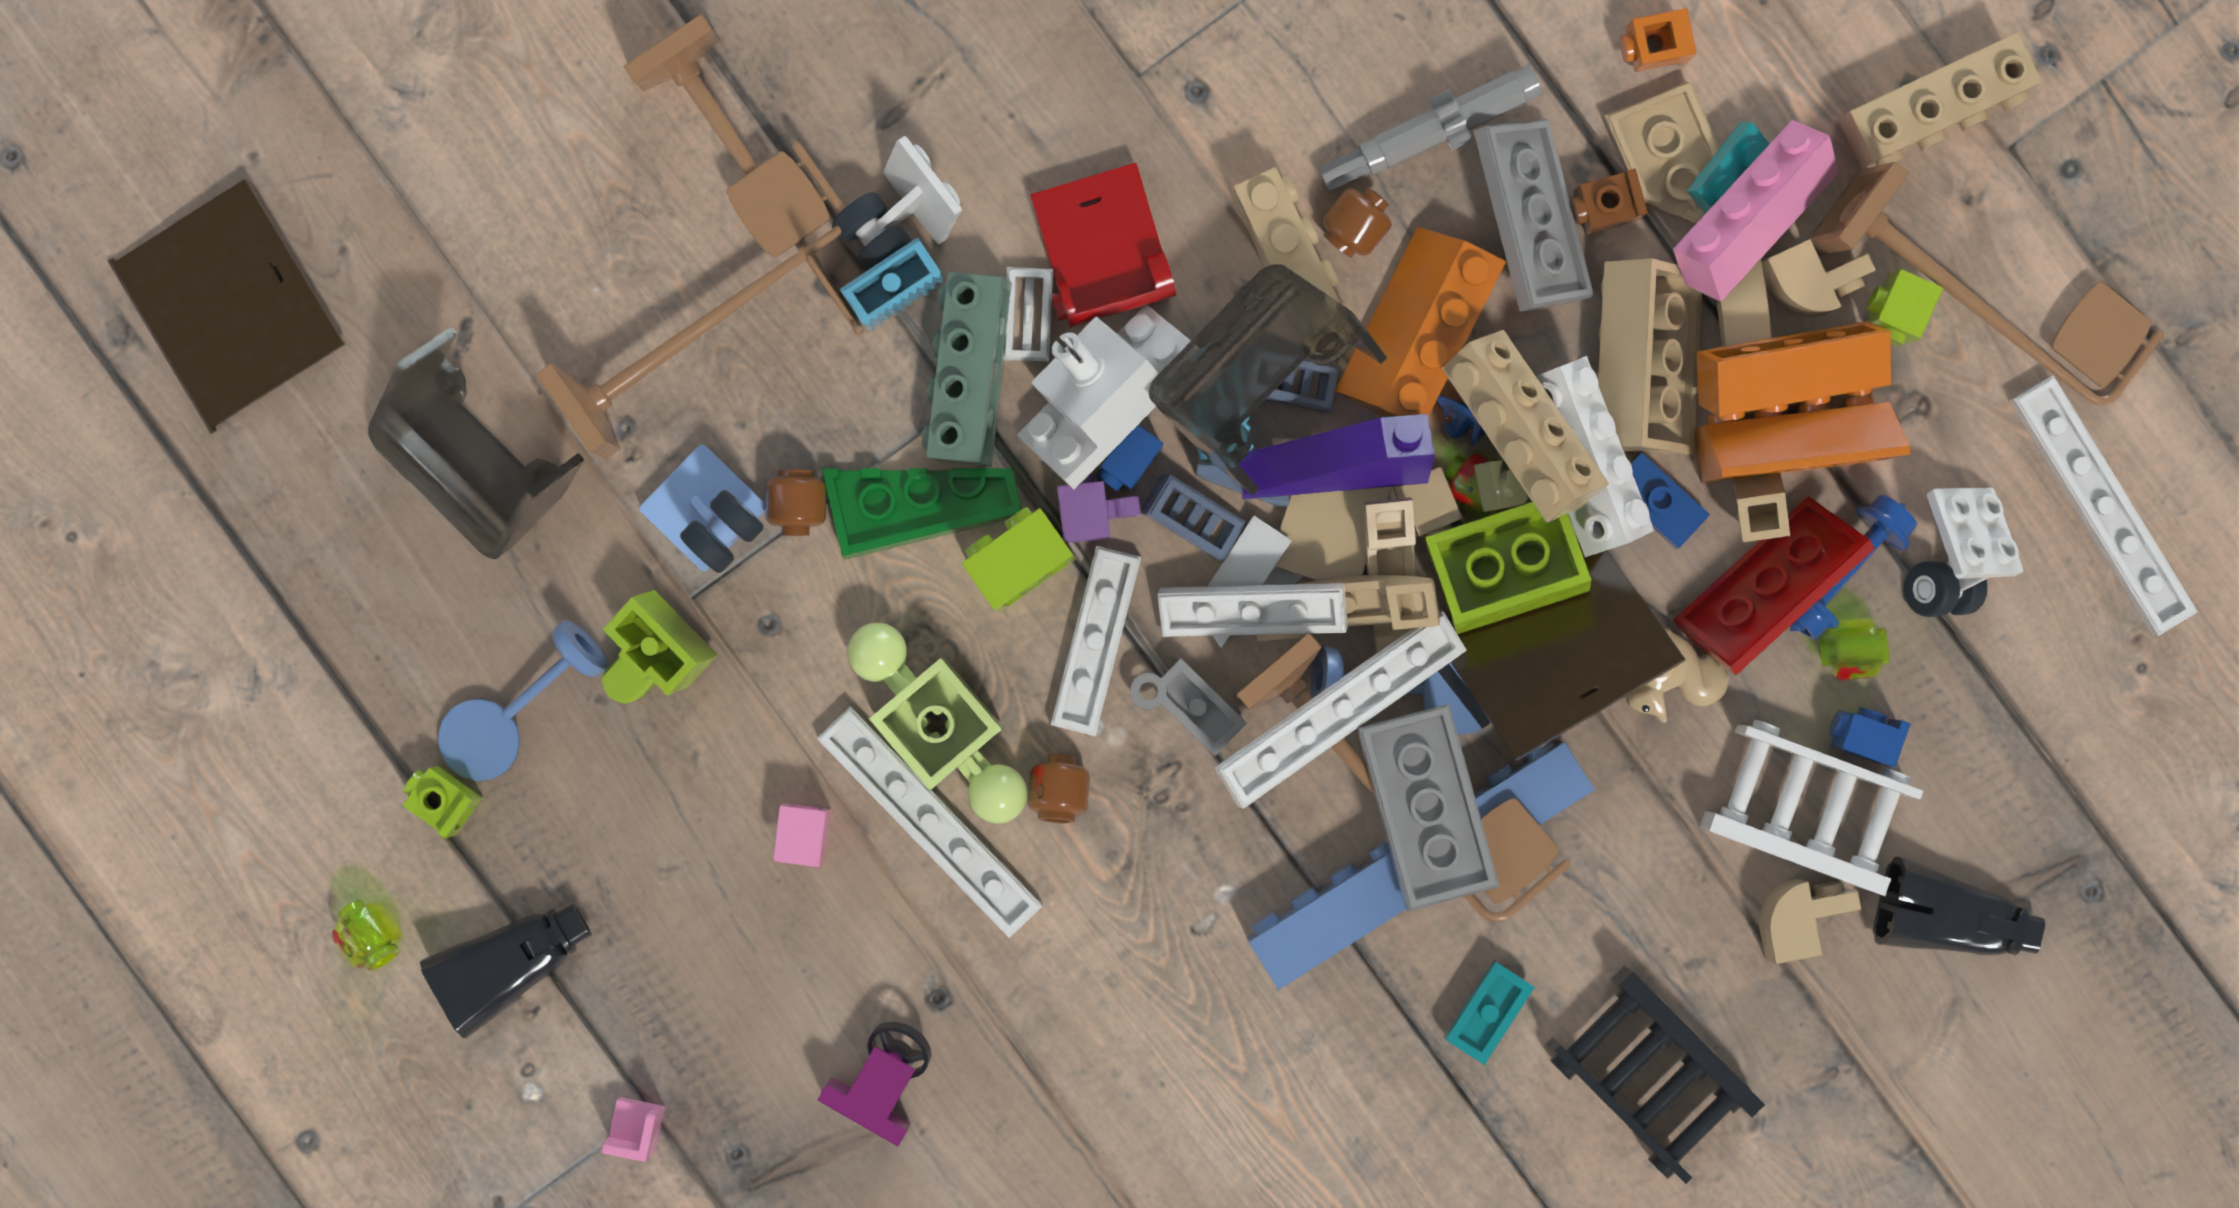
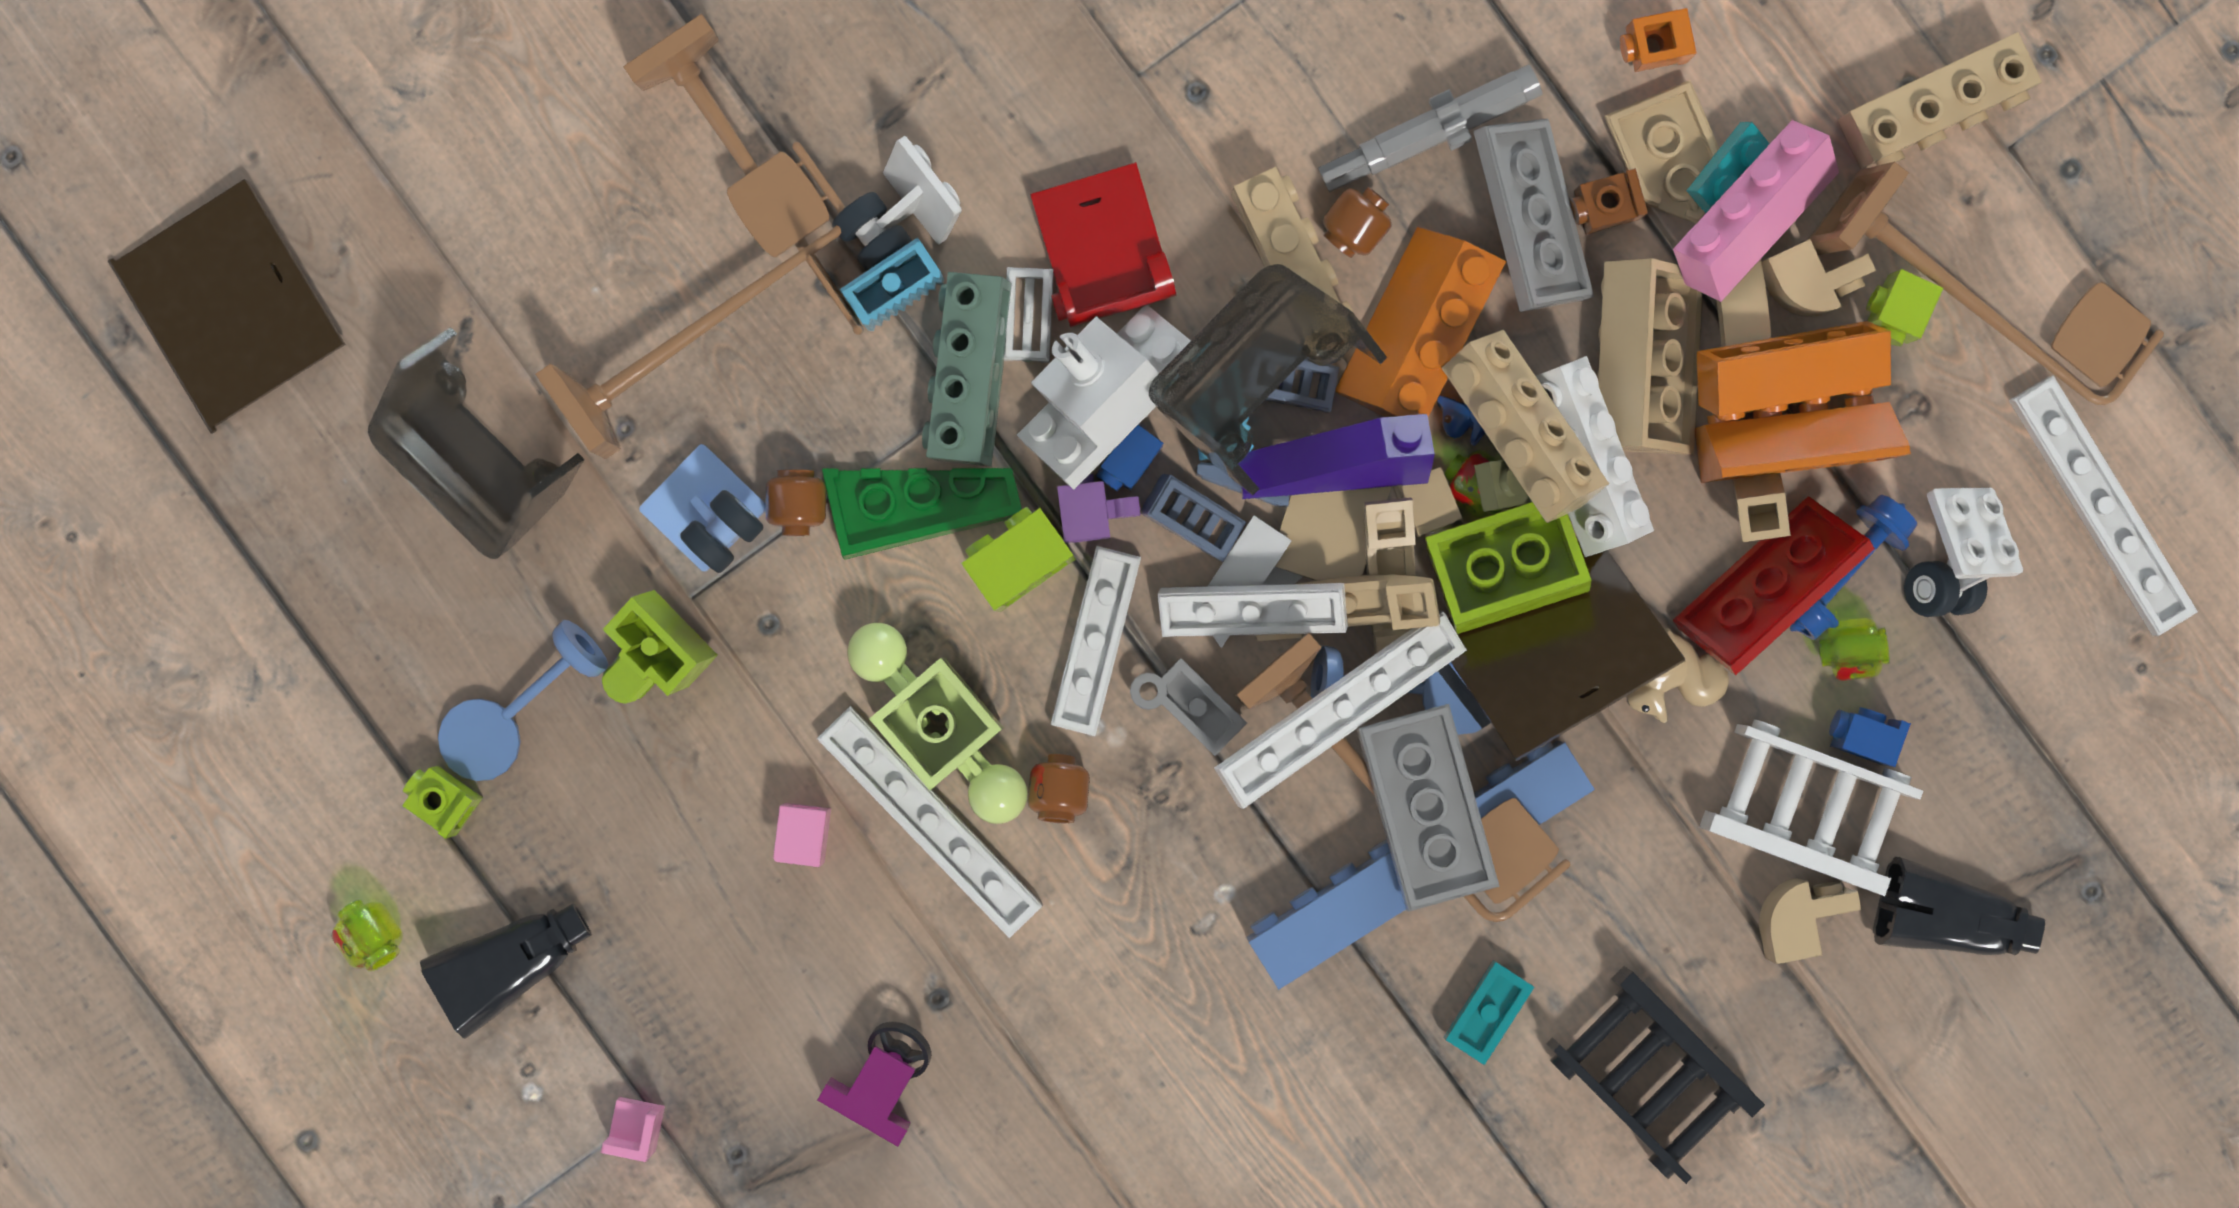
blue plate [1630,452,1710,549] -> none

